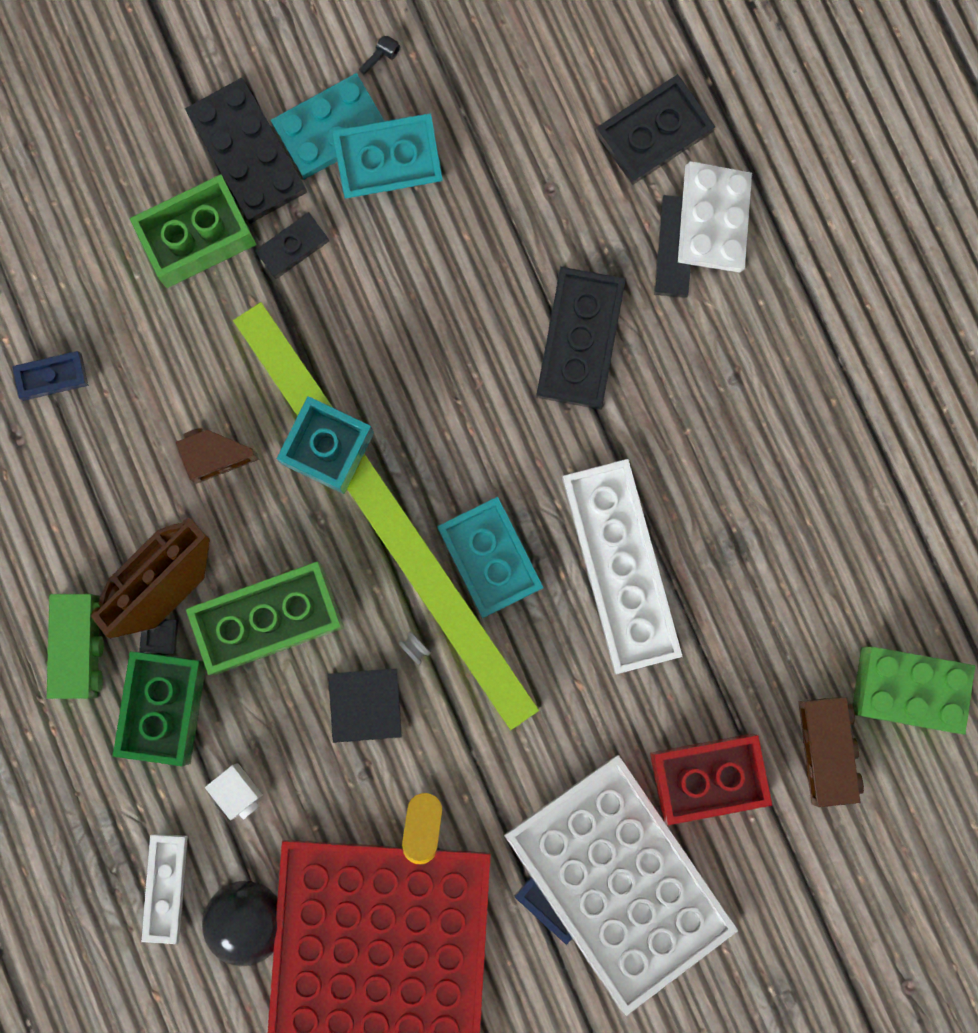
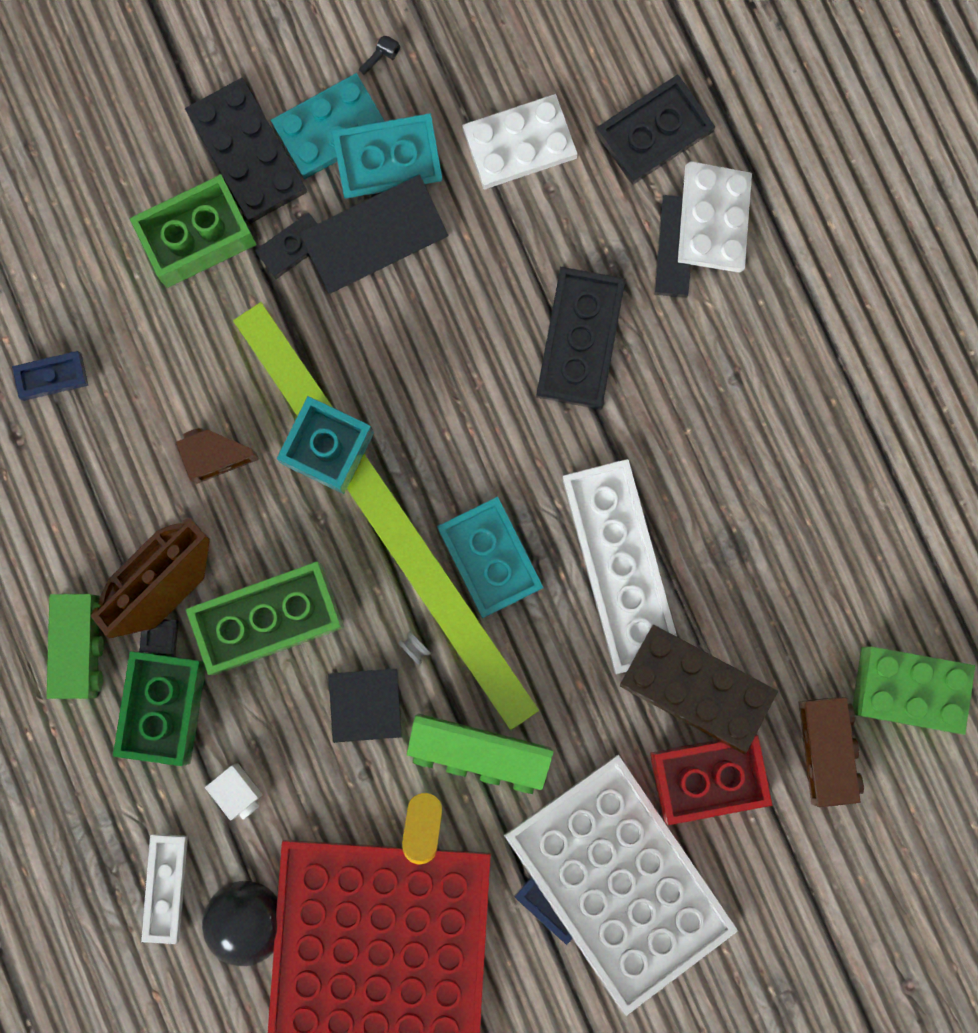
none -> black tile [299,174,449,294]
none -> bright green slope [407,713,554,794]
none -> white plate [462,94,577,189]
none -> dark brown plate [620,624,778,755]

